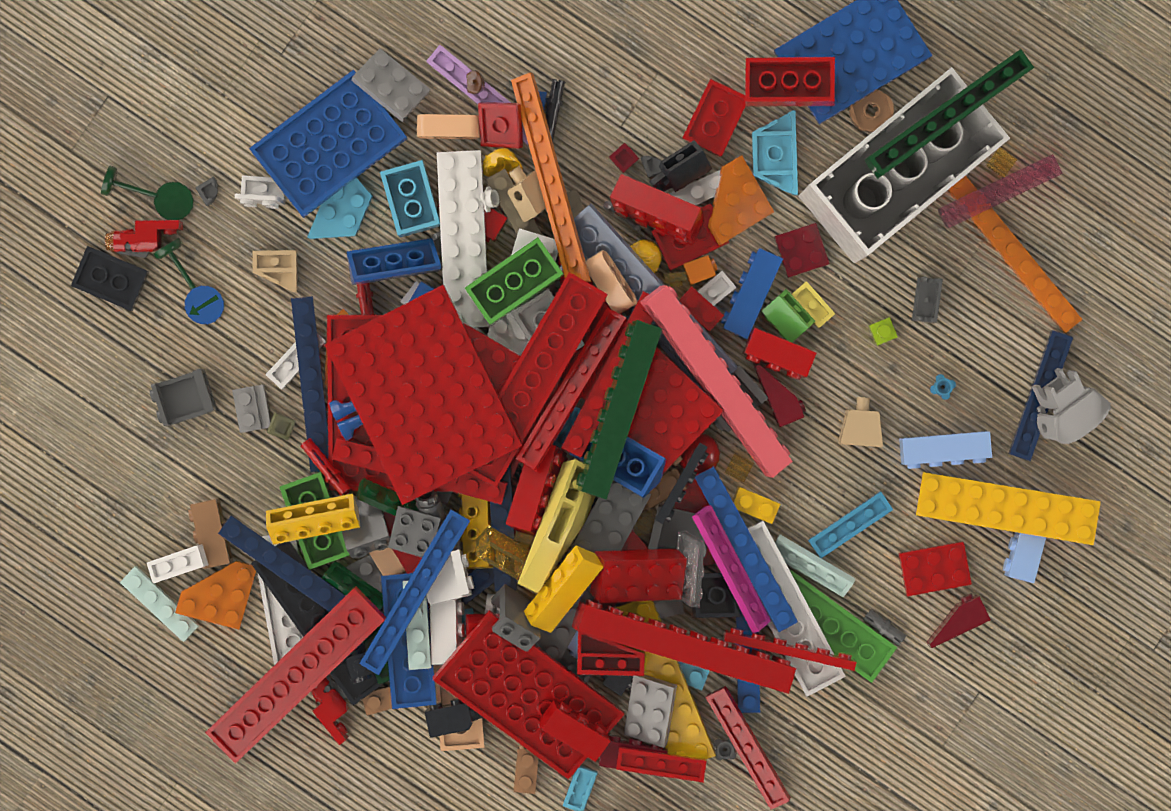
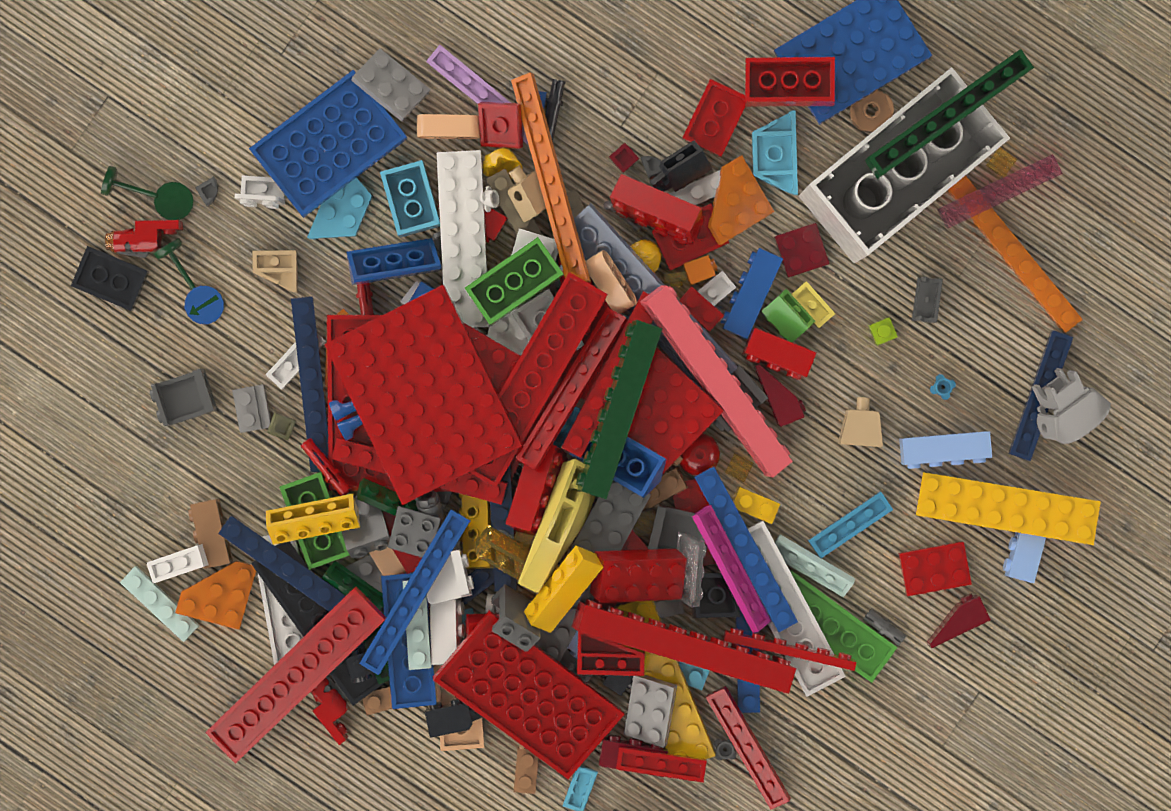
reddish brown piece [466,70,485,94] -> none
red brick [539,700,611,762] -> none
black plate [655,443,709,524] -> none

